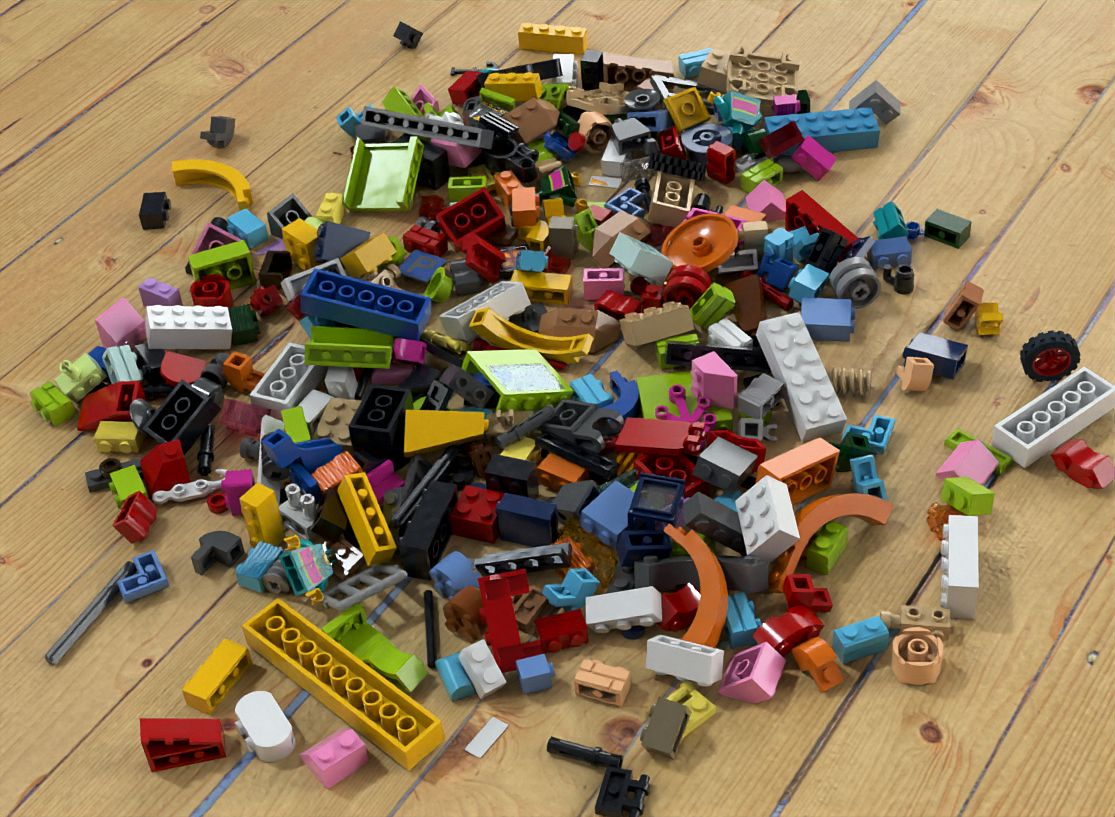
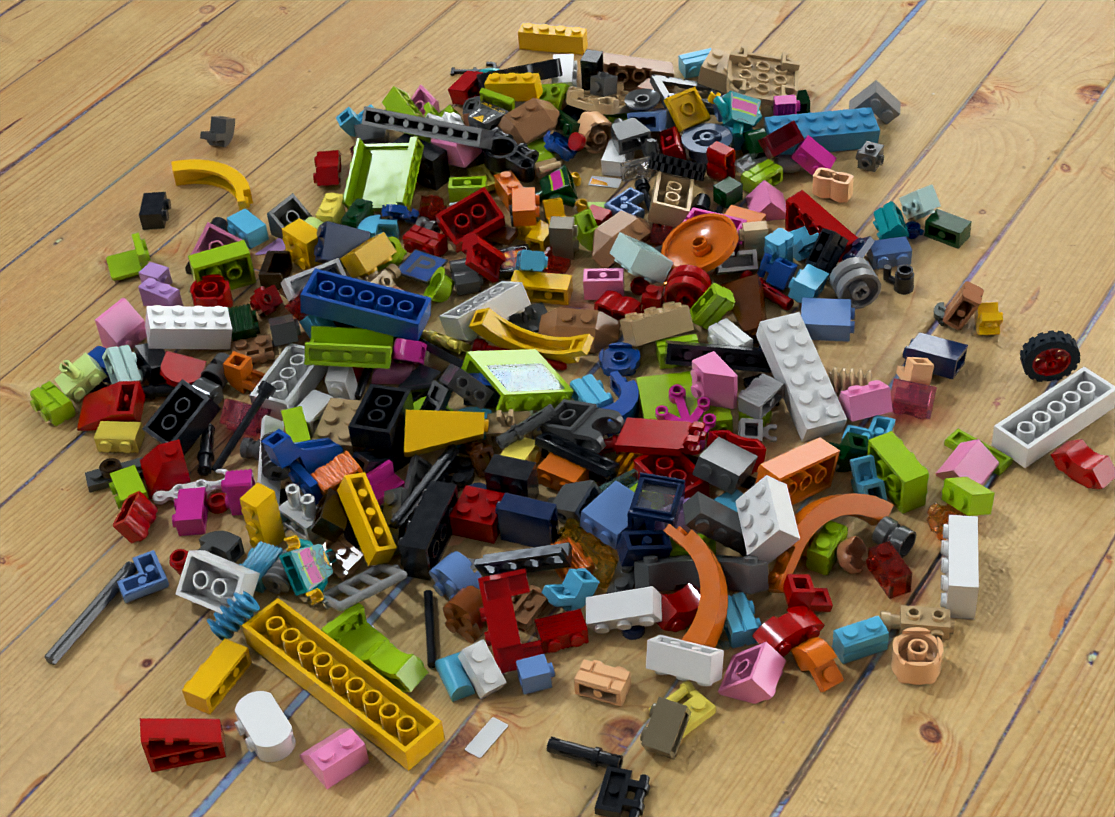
dark grey dish [130,398,156,438] -> none
black brick [393,21,423,48] -> none
black tile [479,112,519,138] -> none
none -> lime bracket [106,232,151,281]
none -> lavender brick [139,262,172,285]
none -> red cone [169,549,188,576]
none -> dark pink brick [172,487,208,536]
none -> white brick [176,550,260,614]
none -> dark azure piece [207,591,260,641]
none -> black piece [211,380,277,472]
none -> medium nougat plate [231,334,275,363]
none -> dark grey brick [268,314,301,346]
none -> red brick [313,150,341,186]
none -> dark green brick [341,198,375,229]
none -> medium azure brick [358,215,400,239]
none -> blue plate [381,204,419,224]
none -> dark grey brick [590,72,618,97]
none -> blue plate [599,342,640,376]
none -> dark green brick [713,176,743,209]
none -> light nougat brick [812,168,854,203]
none -> nougat hair [836,536,867,574]
none -> bright pink slope [838,380,893,422]
none -> dark grey brick [856,141,884,172]
none -> clear red brick [866,541,912,599]
none -> lime brick [867,431,929,514]
none -> dark grey wheel [872,516,917,558]
none -> clear pink brick [891,378,937,419]
none -> light aqua brick [899,184,941,220]
none -> pearl dark grey piece [933,302,946,326]

